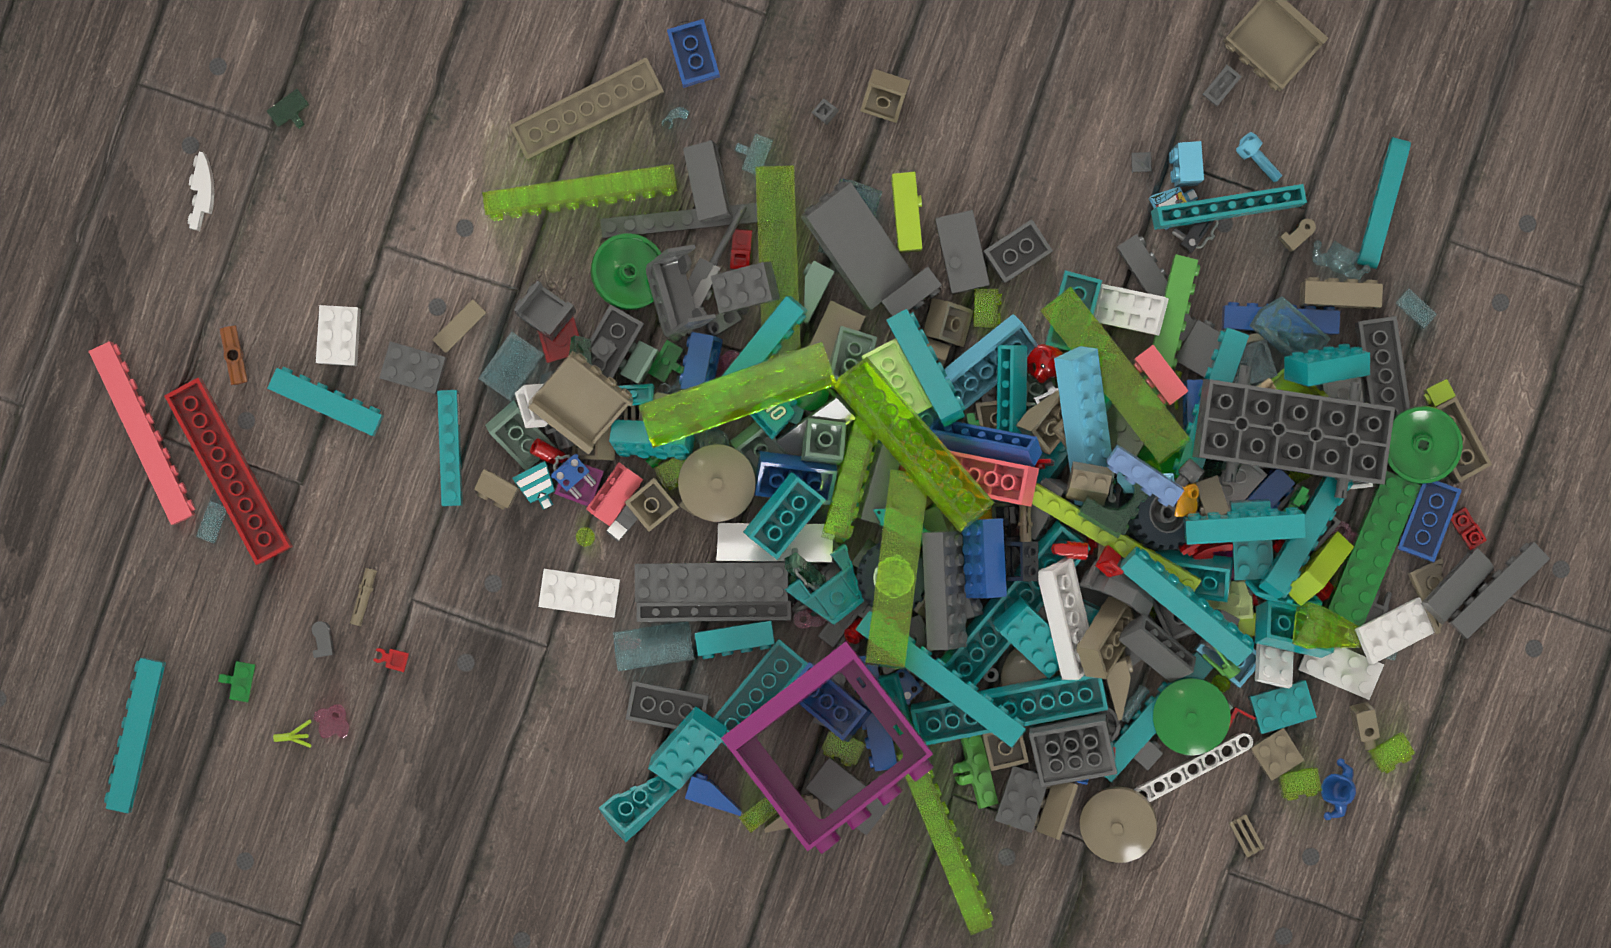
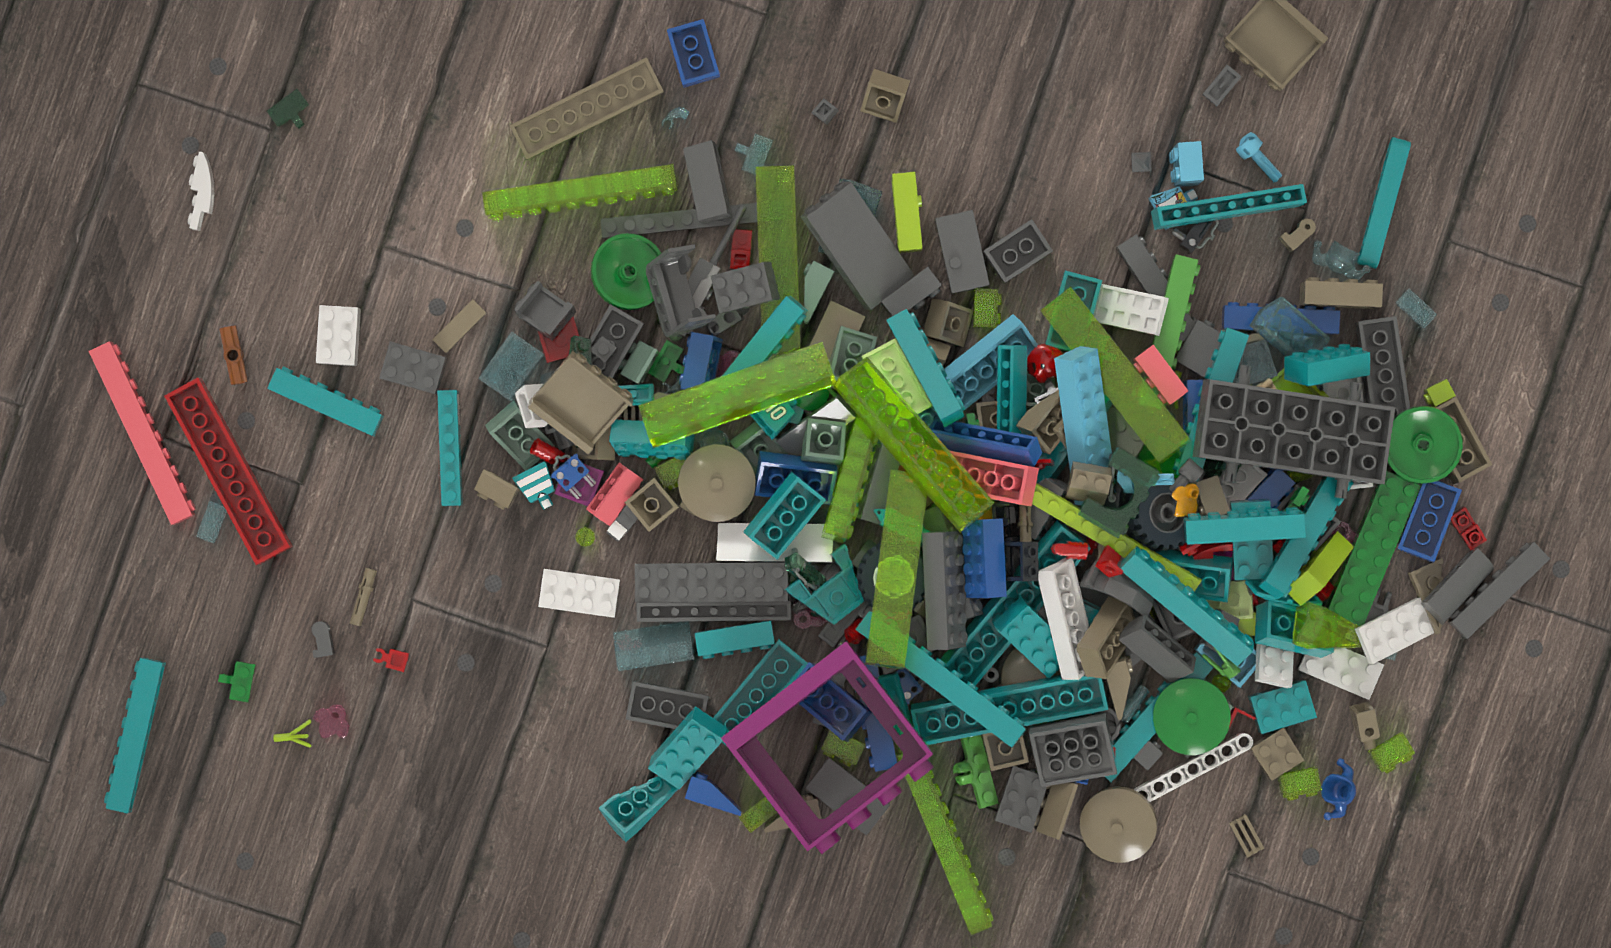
medium blue brick [1106,444,1184,507] -> none

